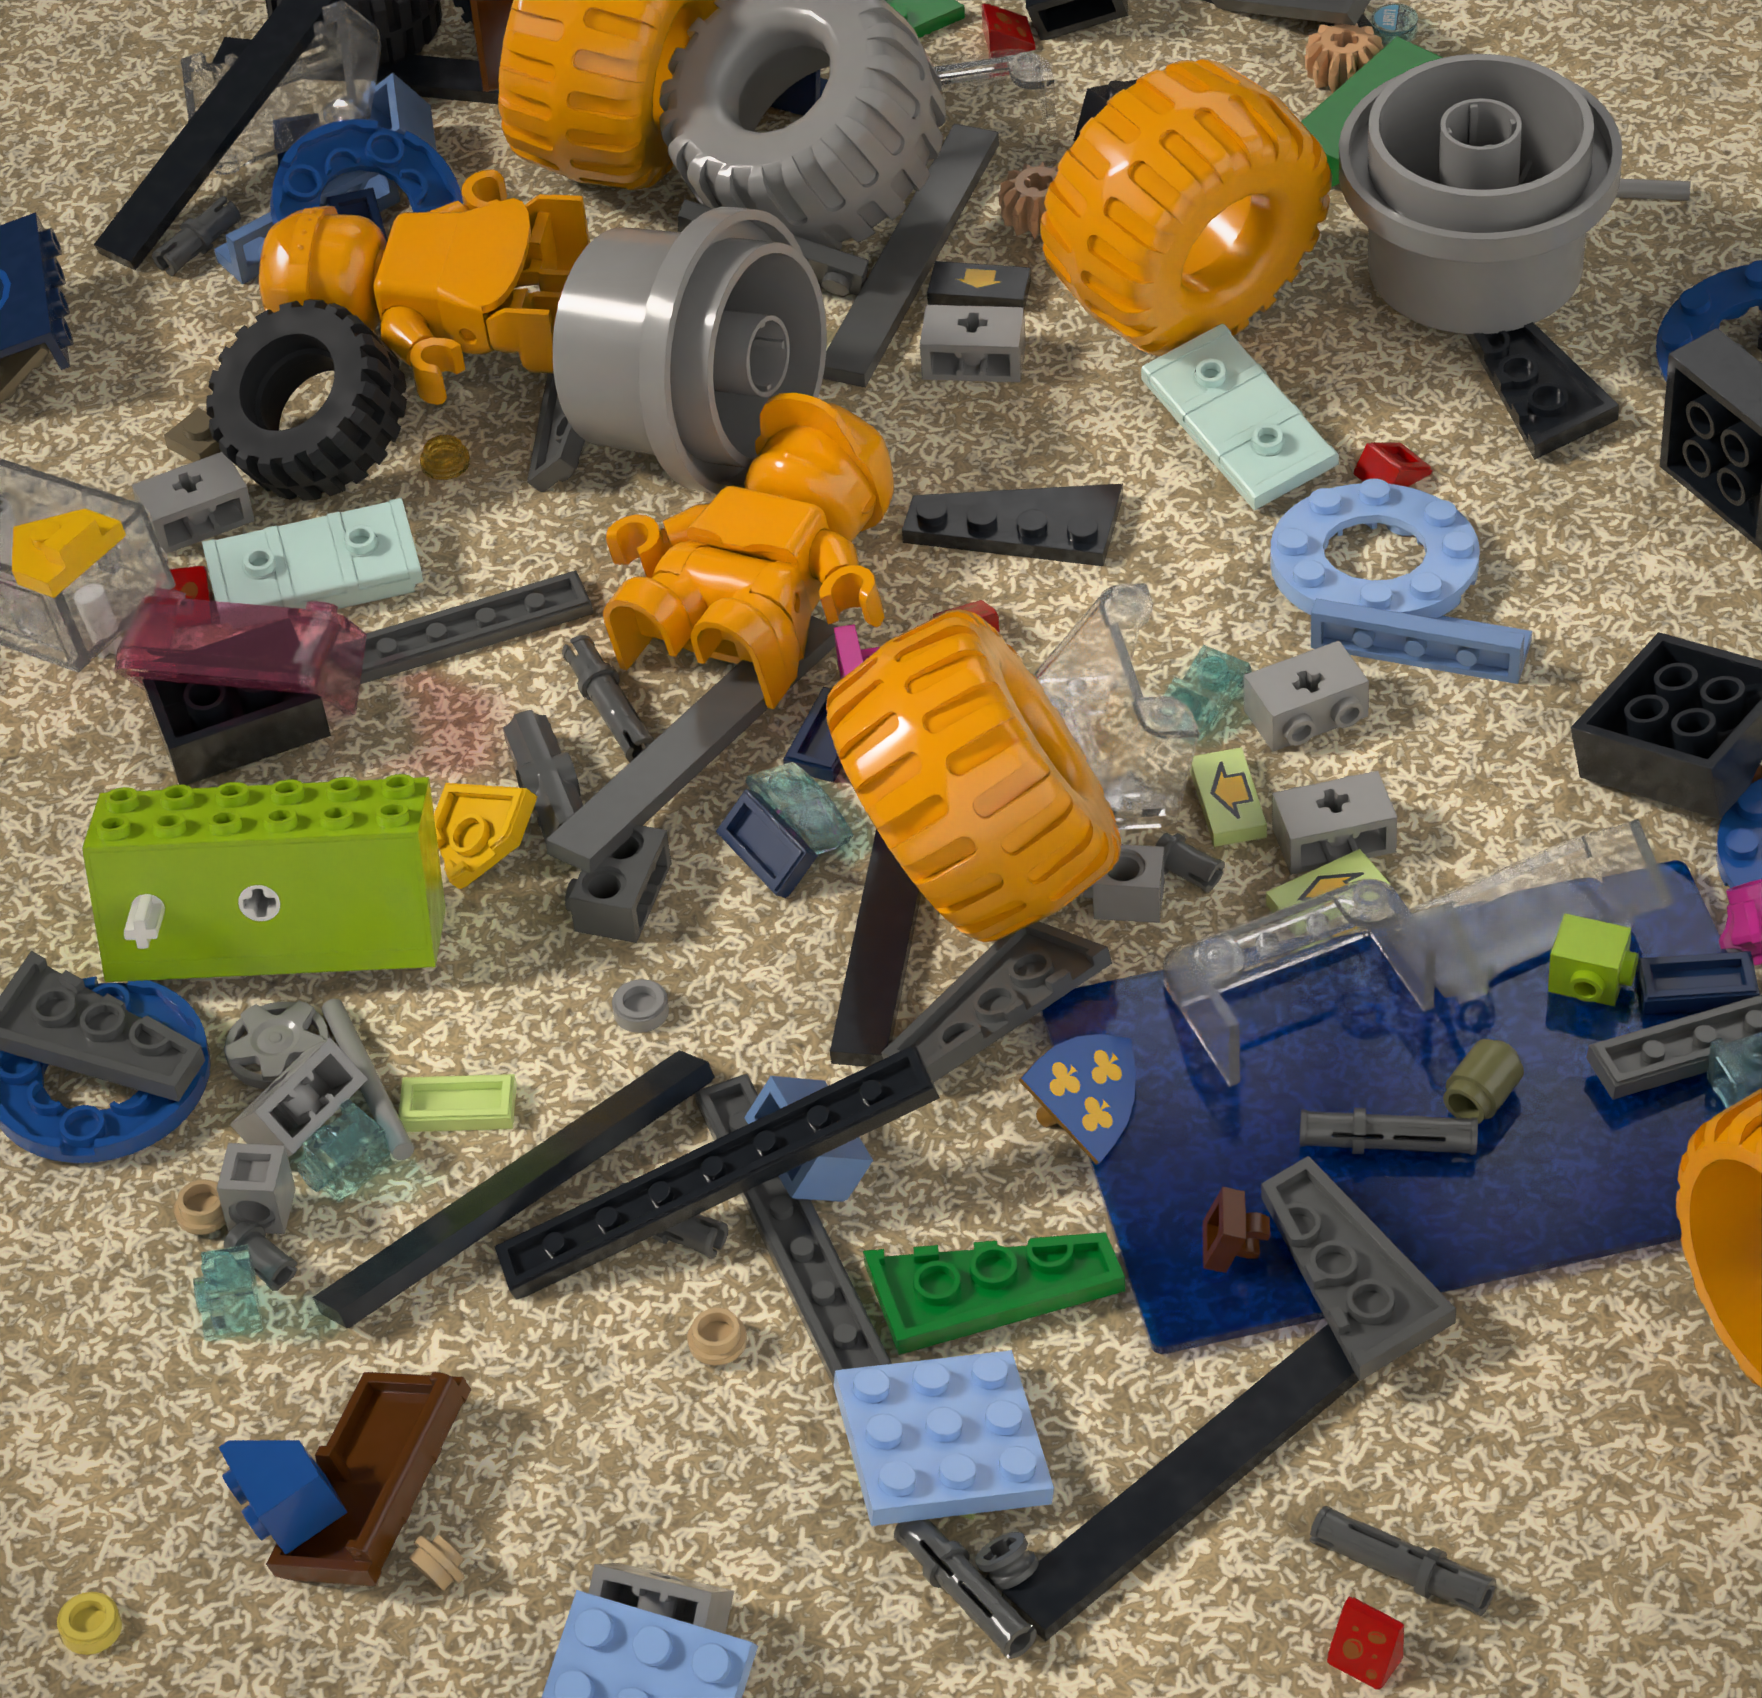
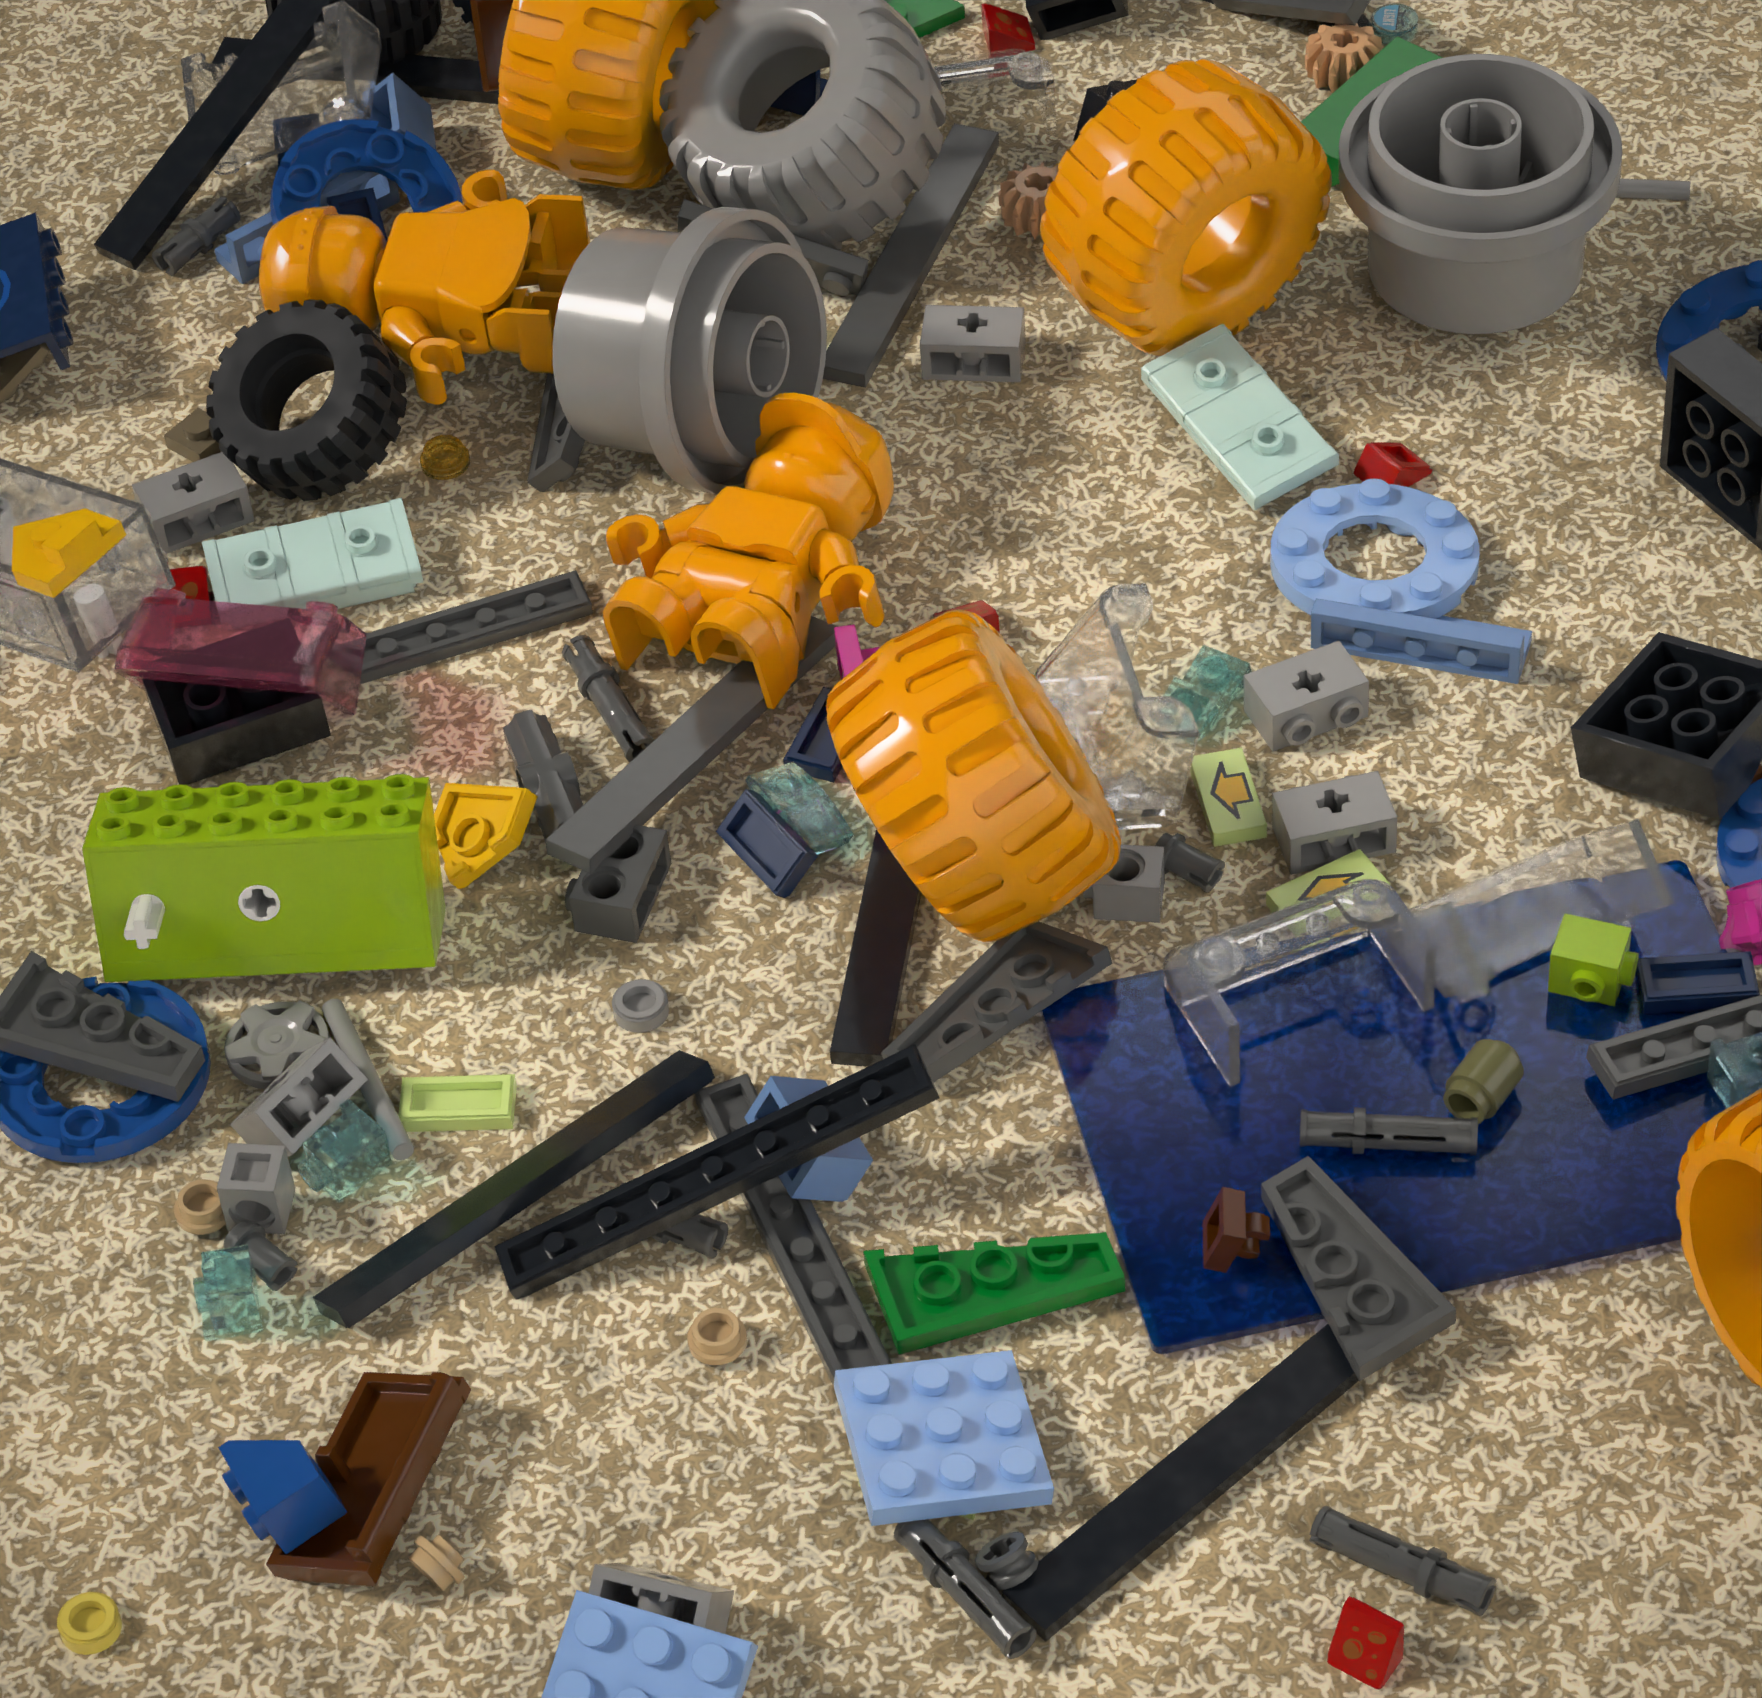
black wing [902,483,1123,566] -> none
black tile [927,261,1031,310] -> none
blue shield [1019,1034,1136,1165] -> none
black wing [1466,322,1619,460] -> none

